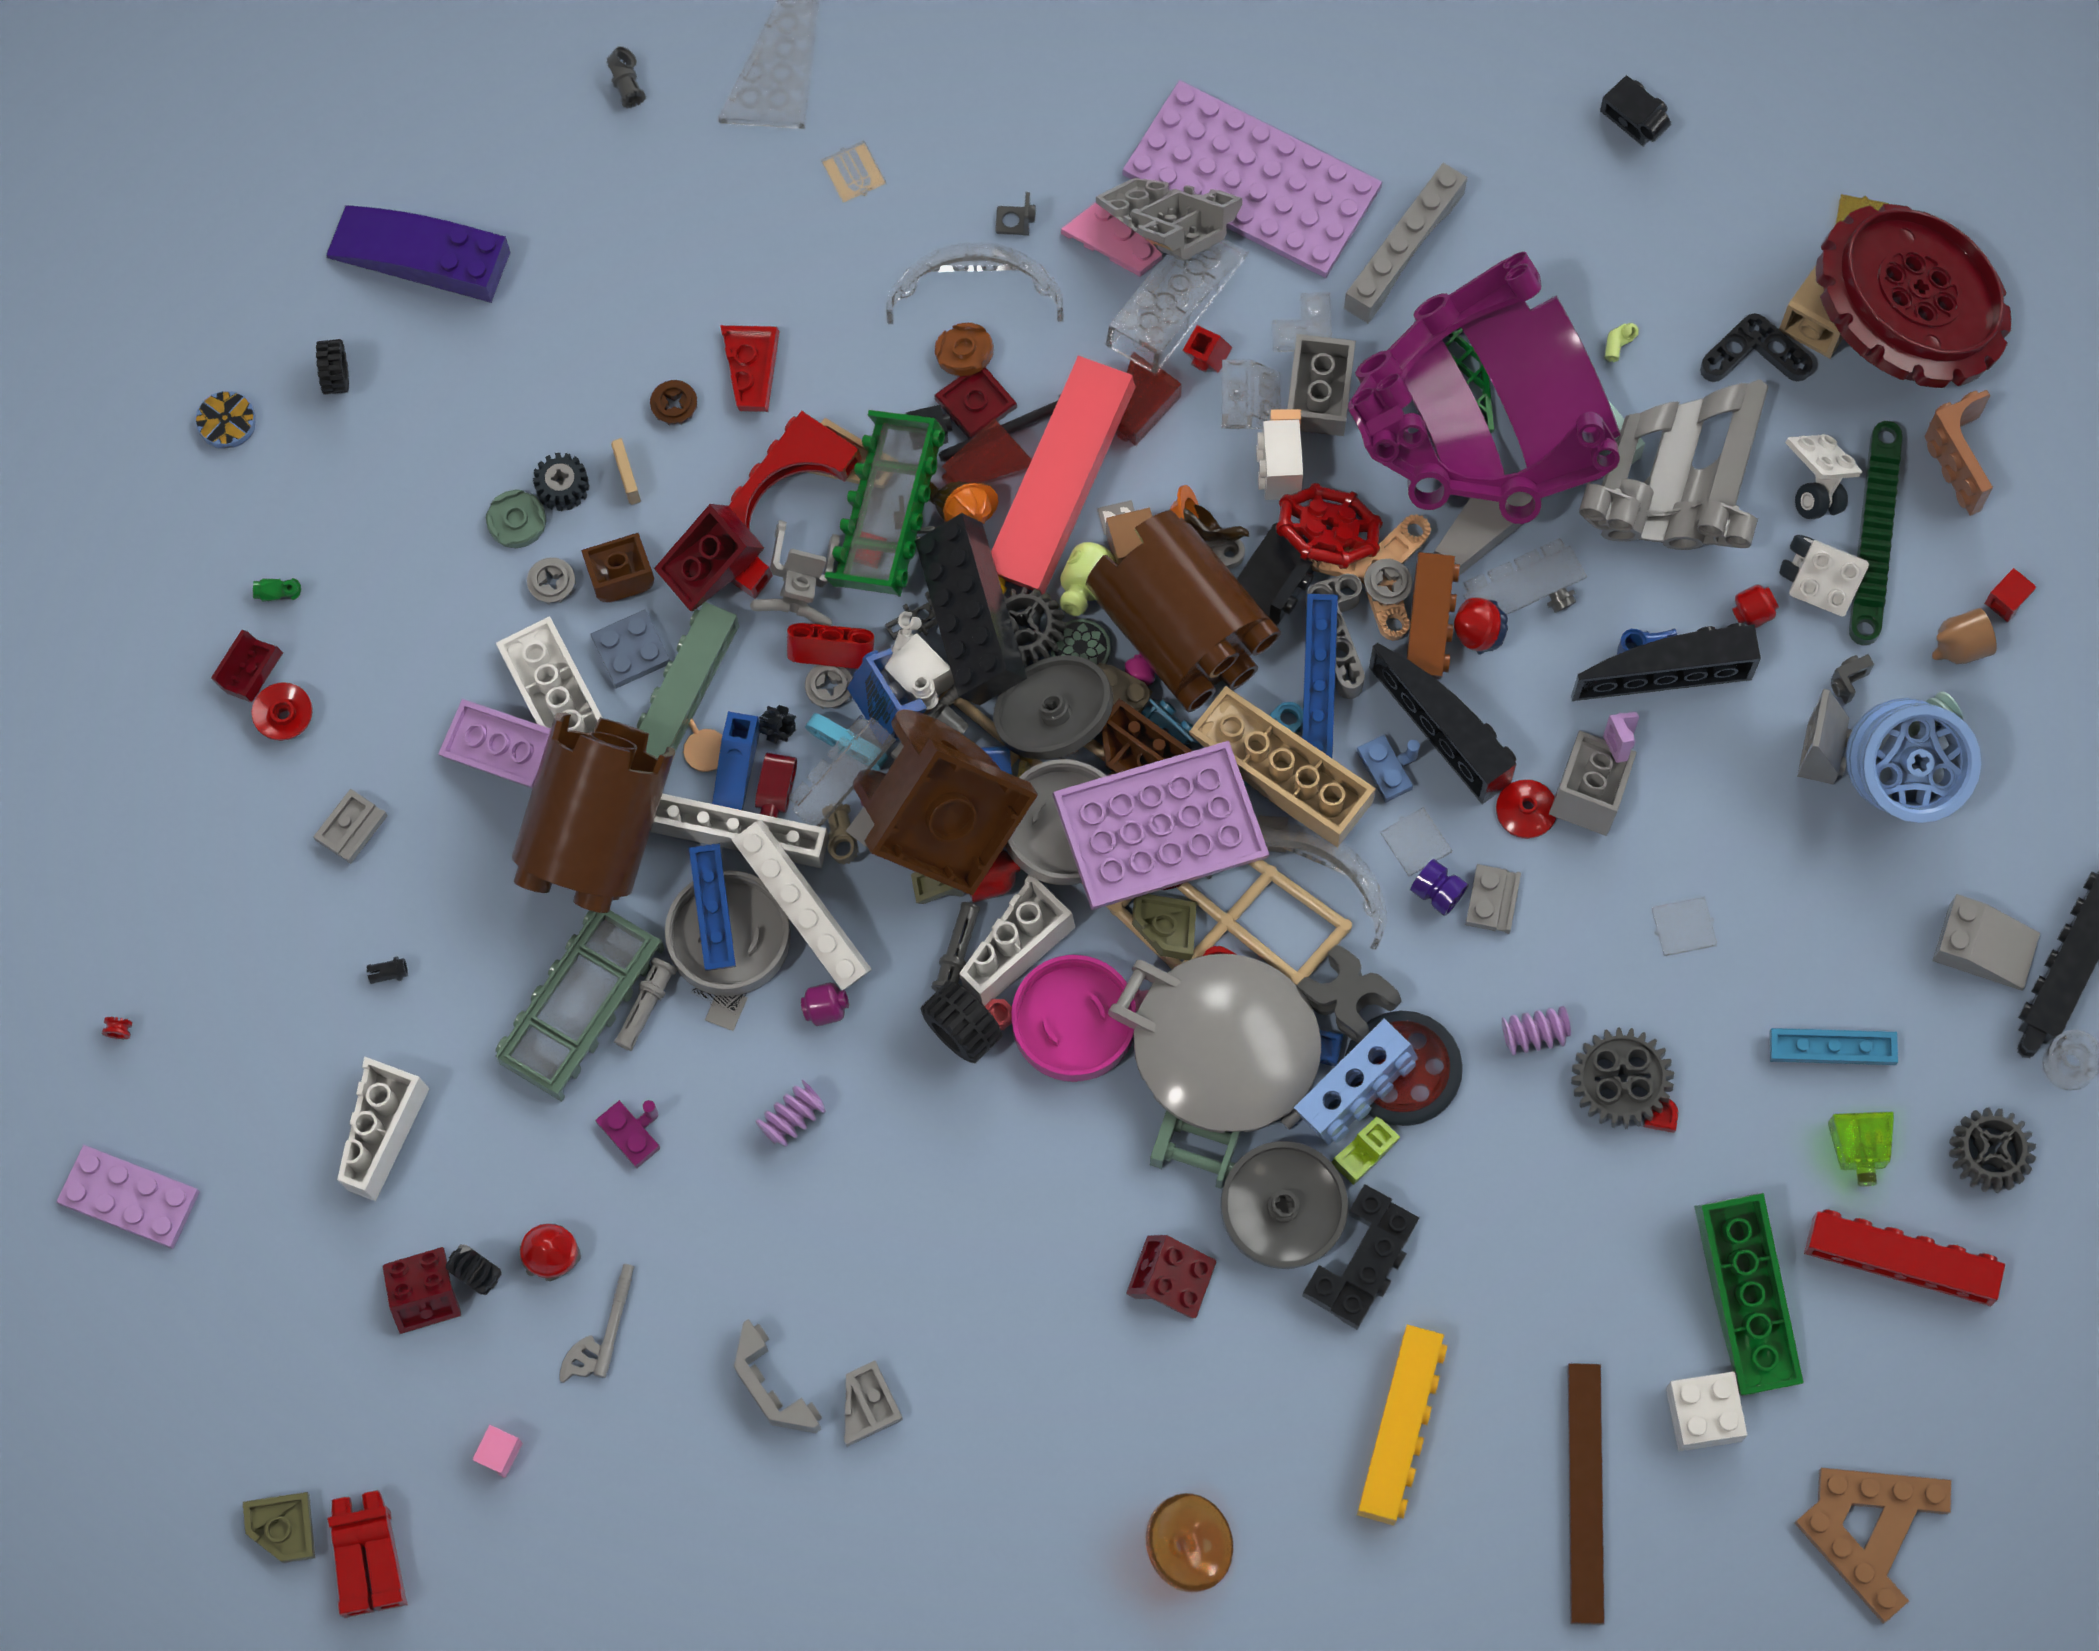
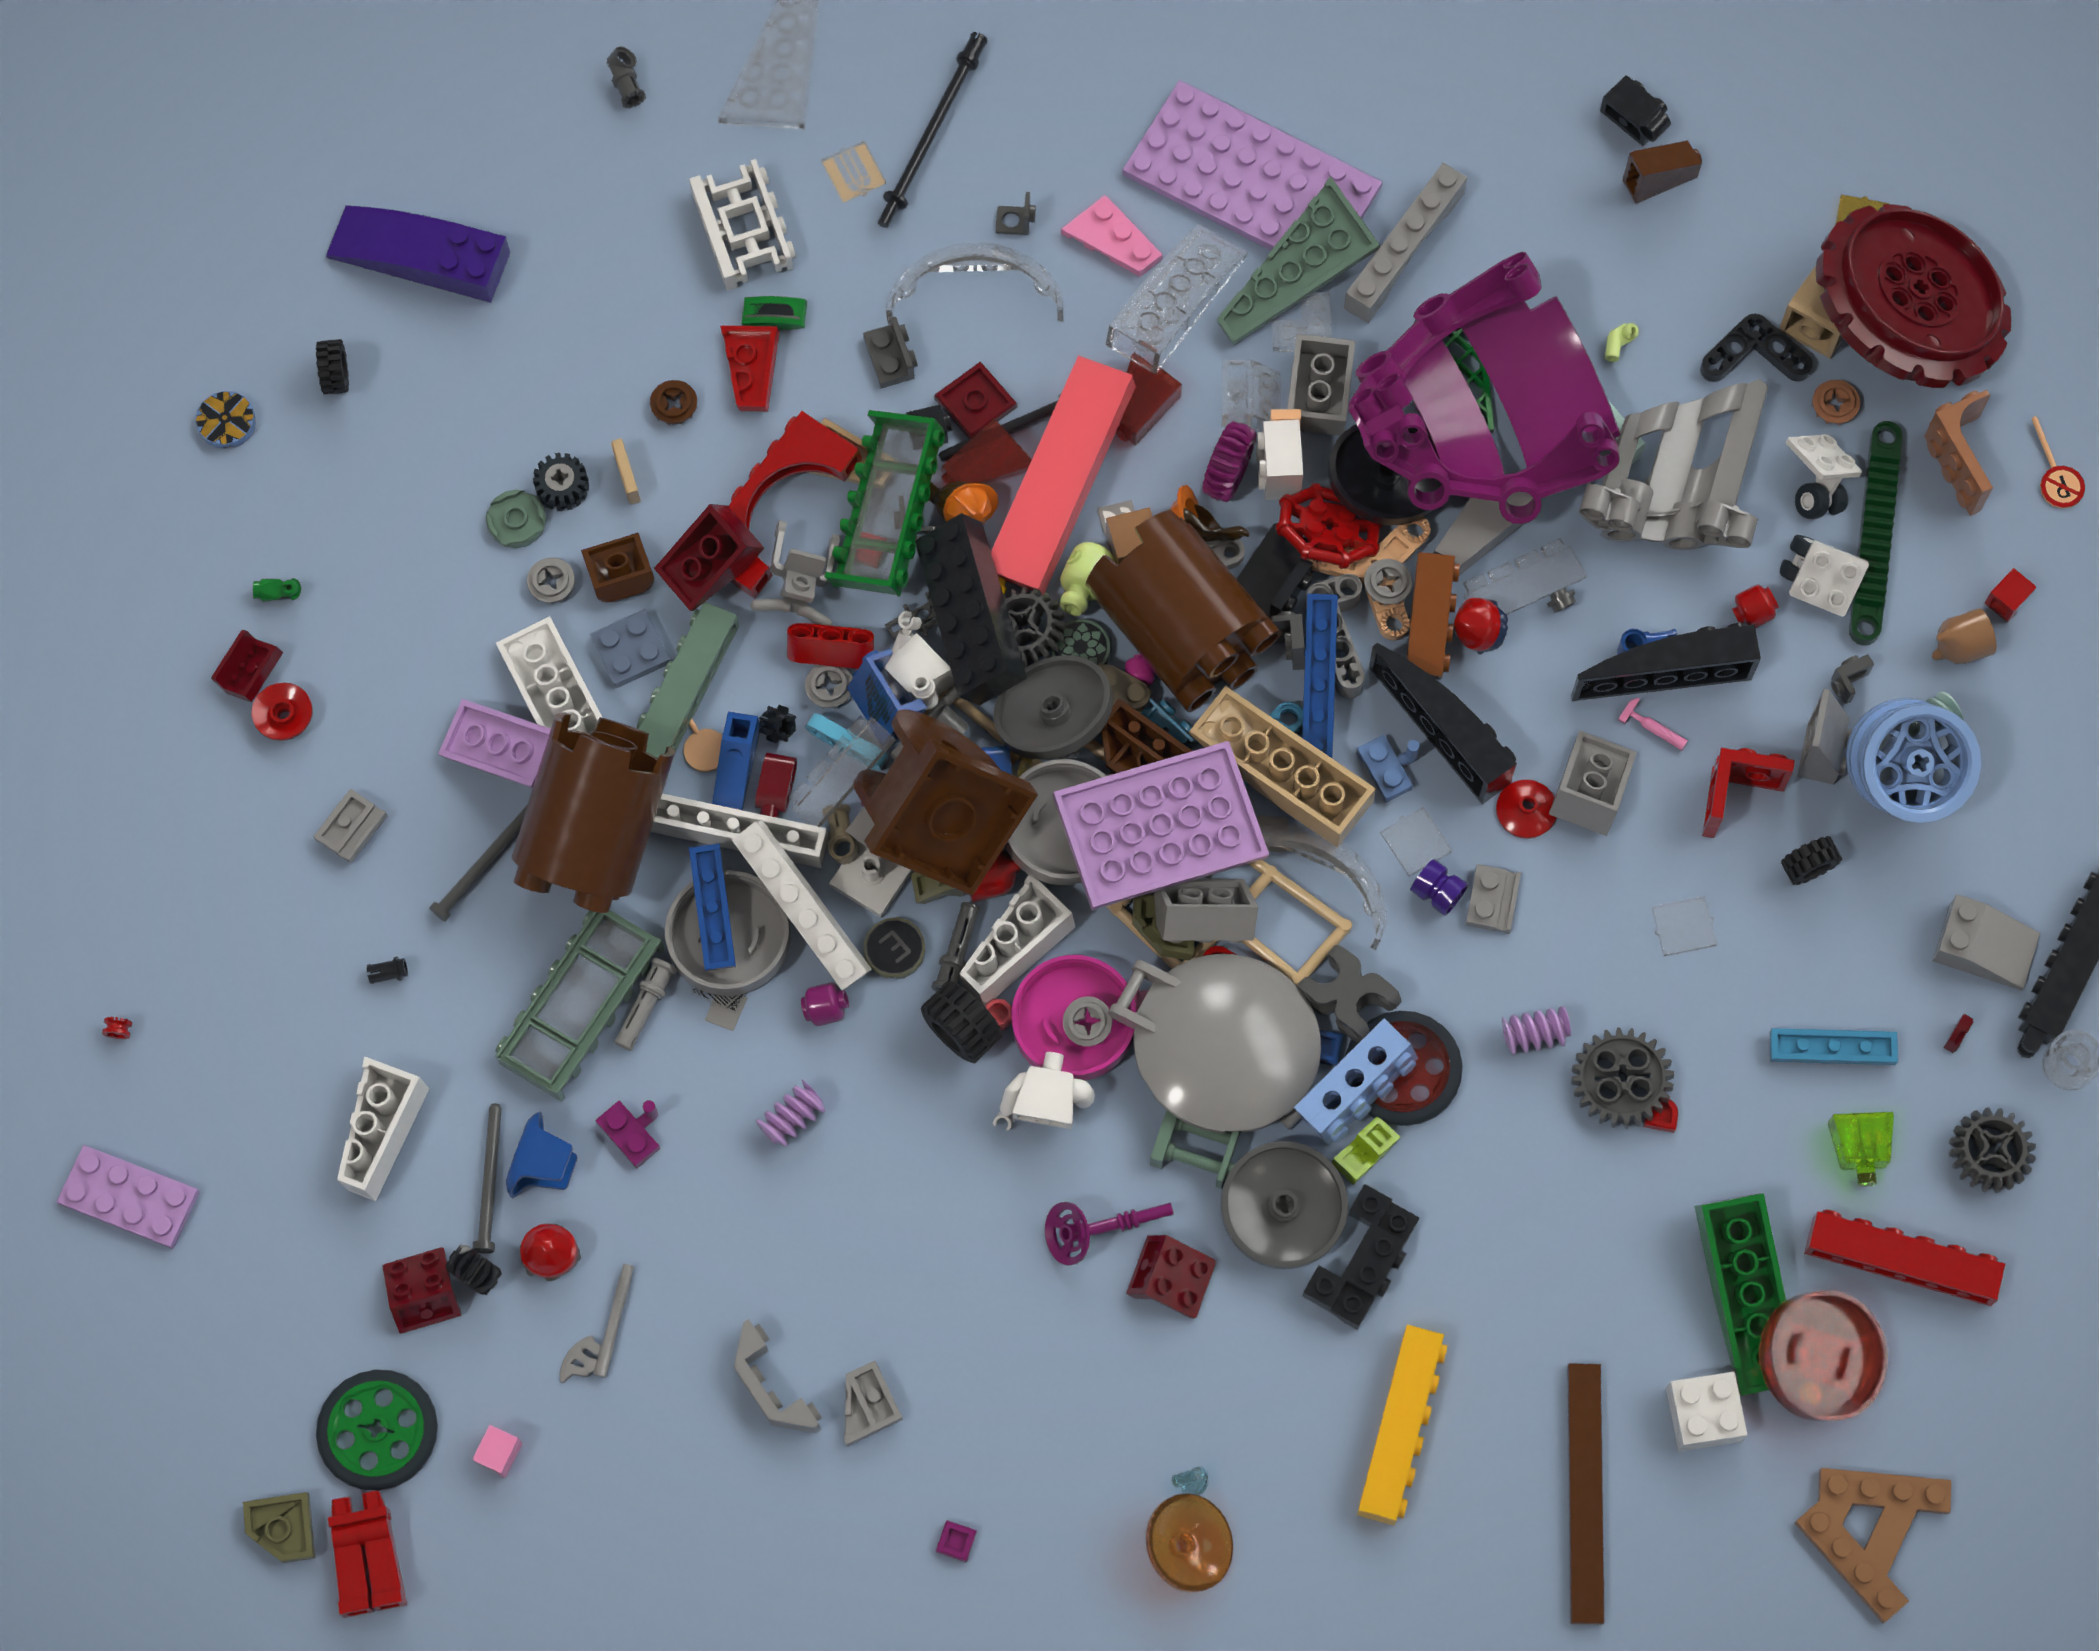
dark orange tile [935,322,994,376] -> none
light grey wedge [1096,178,1242,260] -> none
red brick [1182,325,1233,373] -> none
lavender bracket [1603,712,1639,763] -> none
none -> wedge [316,1369,438,1490]
none -> dark grey bar [429,806,527,922]
none -> dark grey bar [472,1103,502,1254]
none -> blue piece [506,1111,578,1198]
none -> white fence [689,159,796,291]
none -> green slope [742,296,807,331]
none -> white tile [829,841,913,918]
none -> dark grey bracket [863,316,918,389]
none -> black tile [864,917,925,979]
none -> black bar [878,32,988,228]
none -> magenta tile [936,1520,977,1563]
none -> white torso [993,1052,1095,1131]
none -> magenta dish [1045,1202,1174,1266]
none -> light grey gear [1063,996,1113,1047]
none -> light grey slope [1154,879,1258,943]
none -> clear light blue plate [1172,1467,1208,1498]
none -> magenta gear [1202,421,1257,502]
none -> sand green wing [1217,176,1380,346]
none -> dark grey bracket [1271,611,1305,670]
none -> black dish [1328,424,1442,525]
none -> bright pink piece [1618,698,1688,751]
none -> reddish brown slope [1622,140,1702,204]
none -> red bracket [1702,747,1795,838]
none -> clear red piece [1760,1290,1888,1421]
none -> black tyre [1781,836,1842,885]
none -> nougat gear [1812,380,1860,426]
none -> dark red tile [1943,1014,1974,1053]
none -> piece [2032,416,2085,509]

